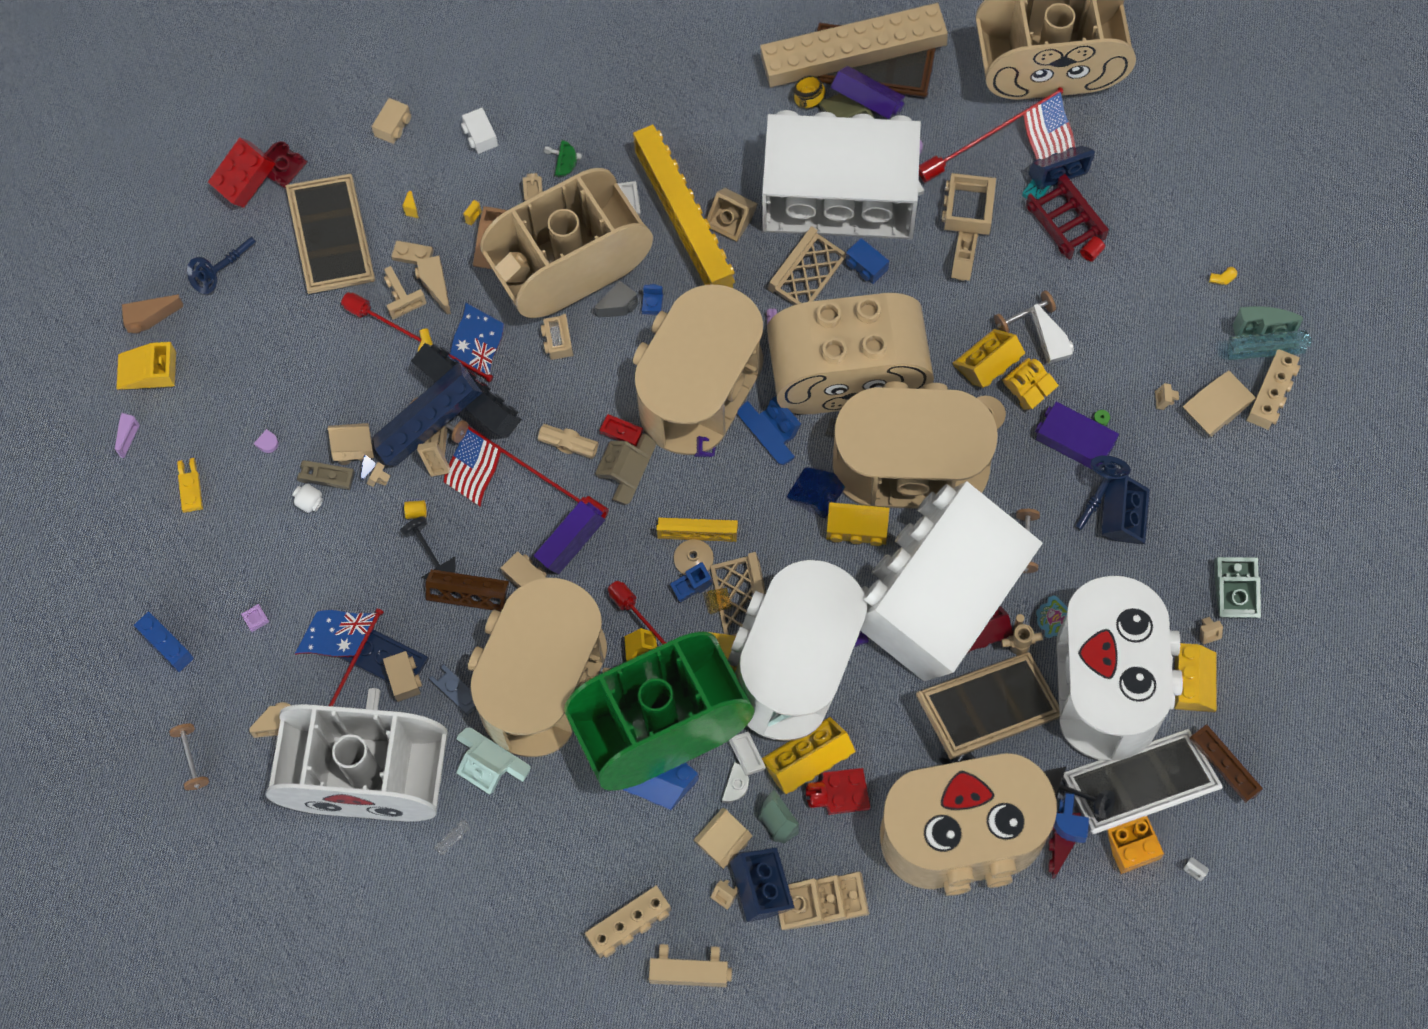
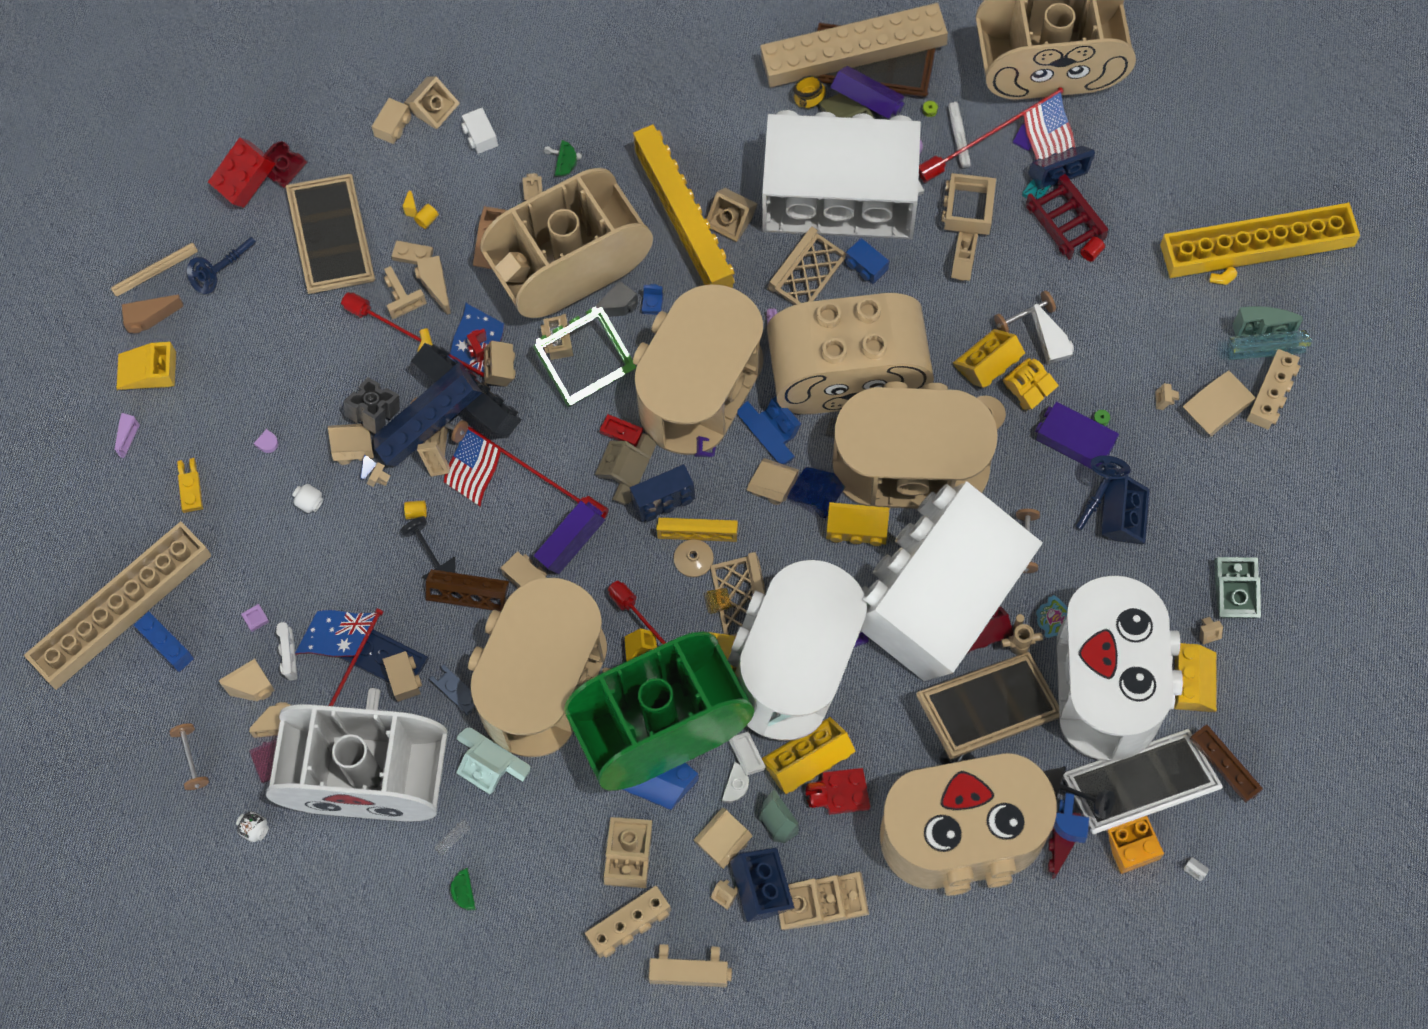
dark tan plate [297,460,355,490] -> none
yellow tile [463,200,482,225] -> none
tan piece [538,424,599,459] -> none
white tile [618,181,641,217] -> none
blue brick [670,562,713,602] -> none
none -> tan brick [24,521,212,690]
none -> tan axle [111,243,198,296]
none -> tan slope [219,659,275,701]
none -> white head [236,811,269,842]
none -> clear pink piece [249,739,277,783]
none -> white hinge [276,622,297,681]
none -> flat silver brick [344,378,400,434]
none -> tan slope [404,76,460,129]
none -> yellow beam [414,204,439,229]
none -> green plate [451,868,476,910]
none -> red bracket [467,329,487,363]
none -> tan brick [484,340,516,387]
none -> window [533,307,637,407]
none -> tan slope [604,817,652,888]
none -> dark blue brick [630,464,695,523]
none -> tan slope [746,458,799,505]
none -> lime piece [923,101,938,117]
none -> white axle [948,102,971,168]
none -> dark purple slope [1013,123,1031,151]
none -> yellow brick [1160,203,1360,278]

